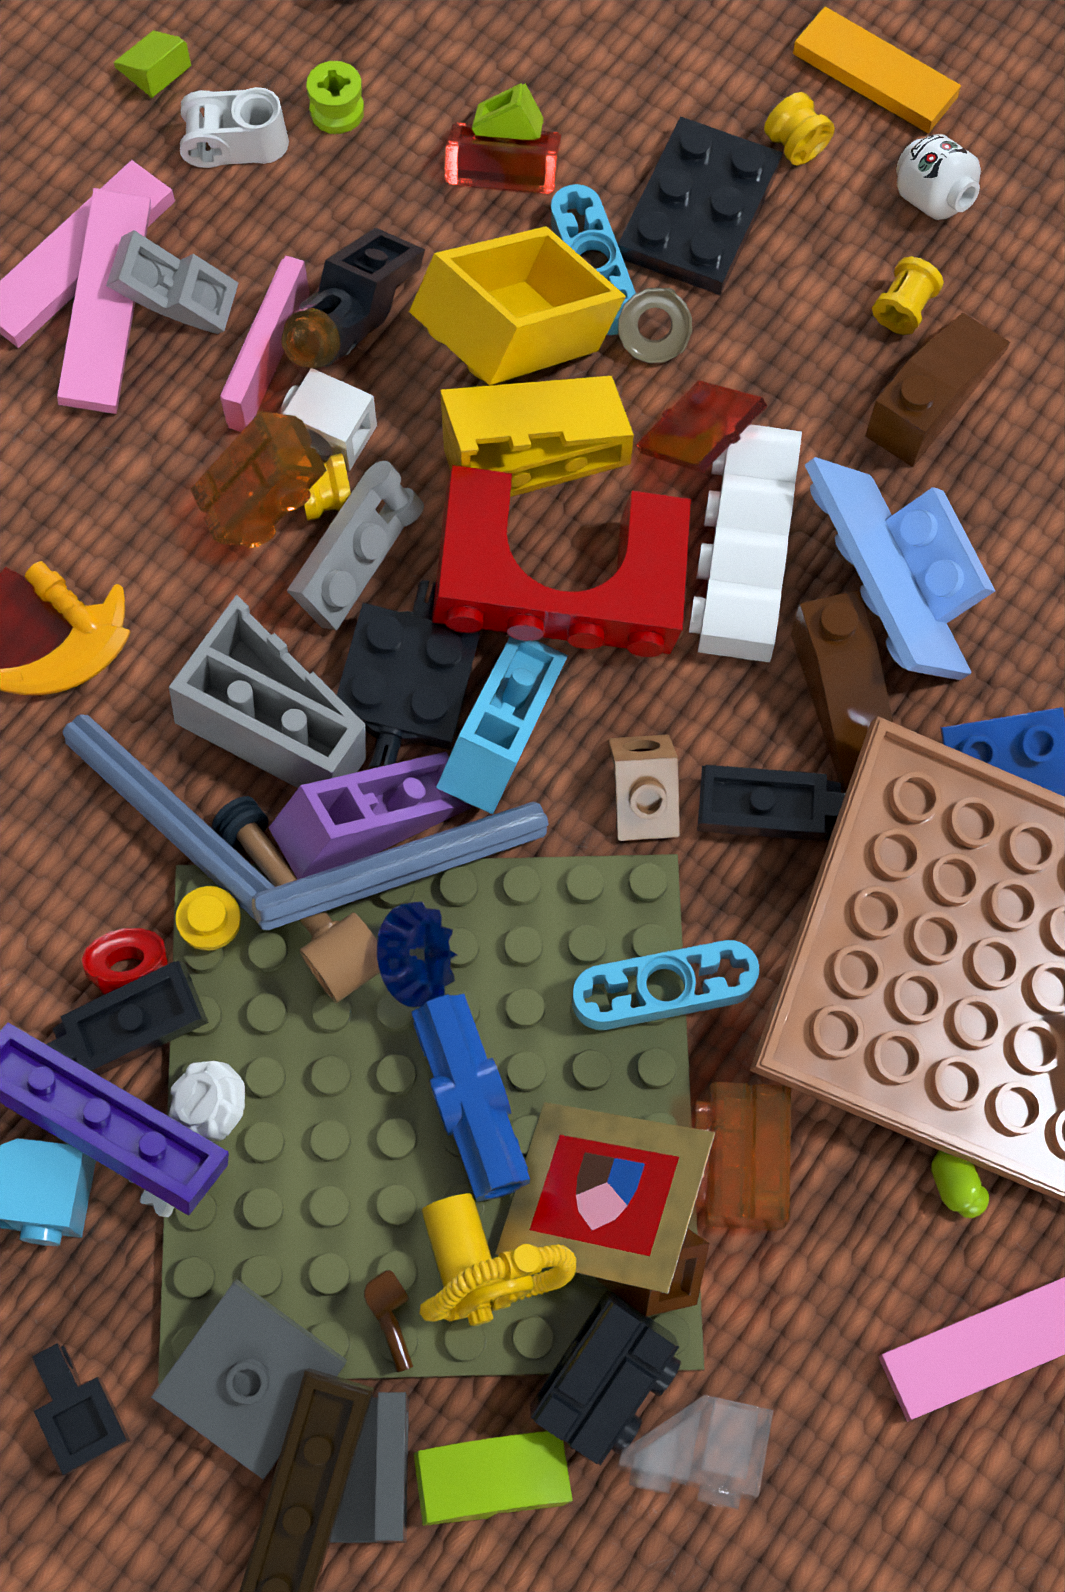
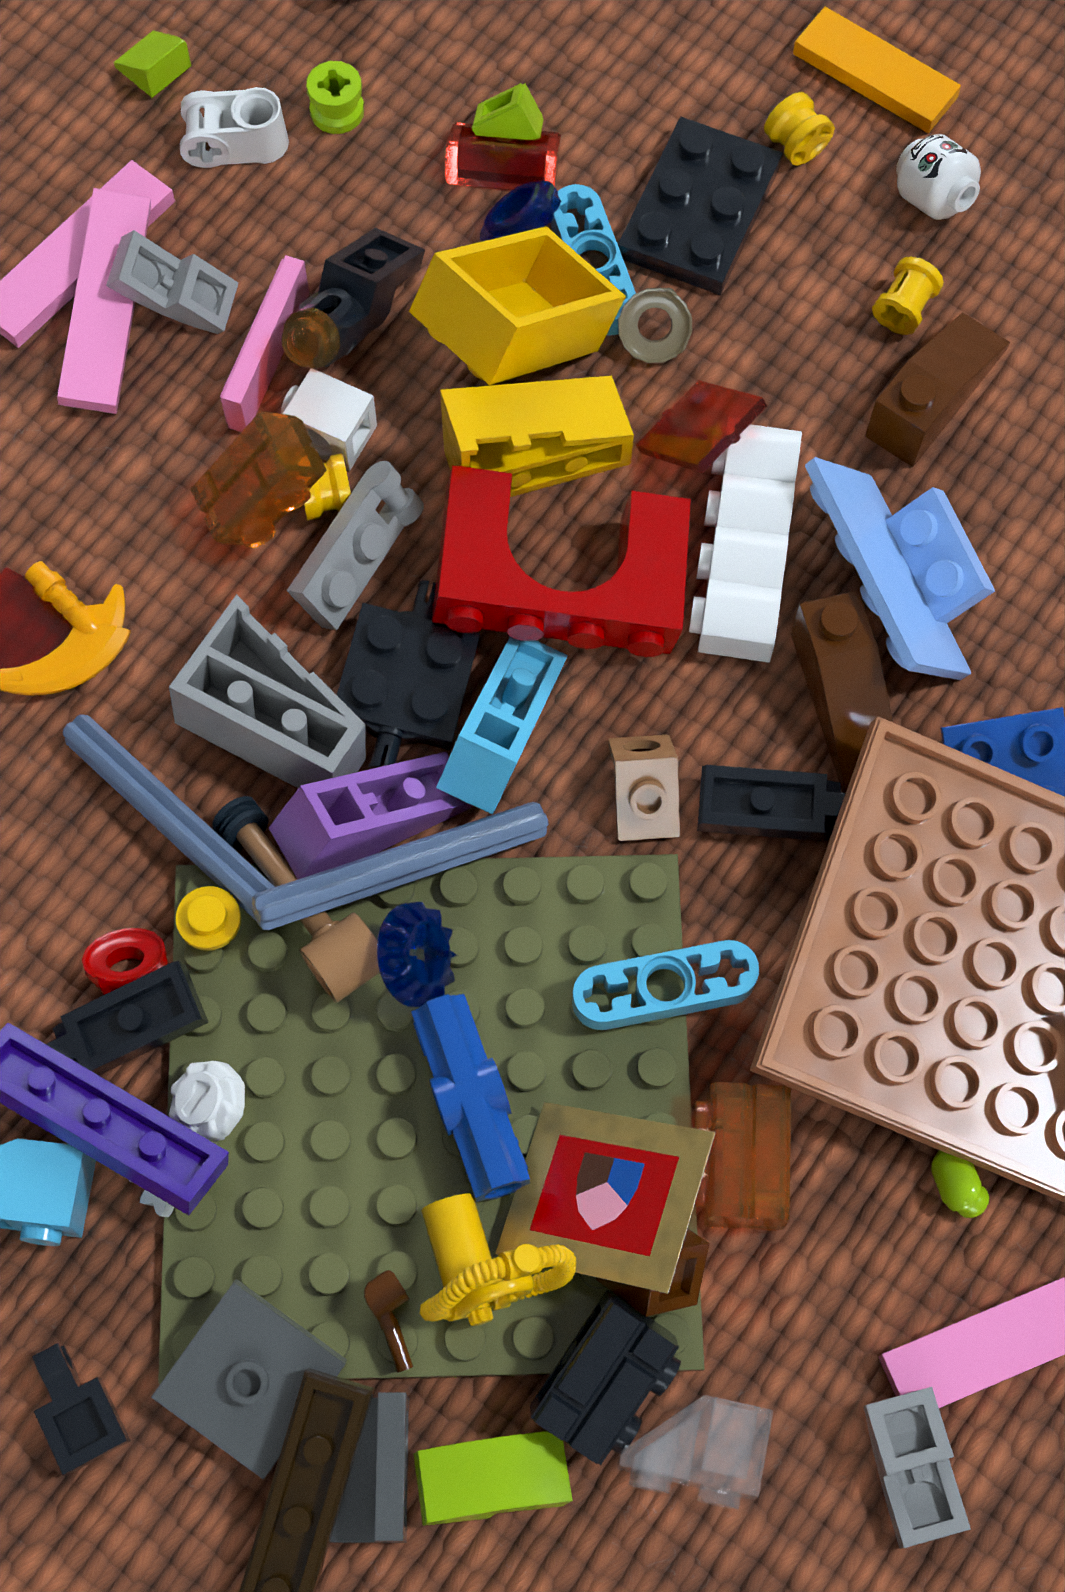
none -> clear blue gear [480,181,562,242]
none -> light grey slope [864,1387,971,1549]

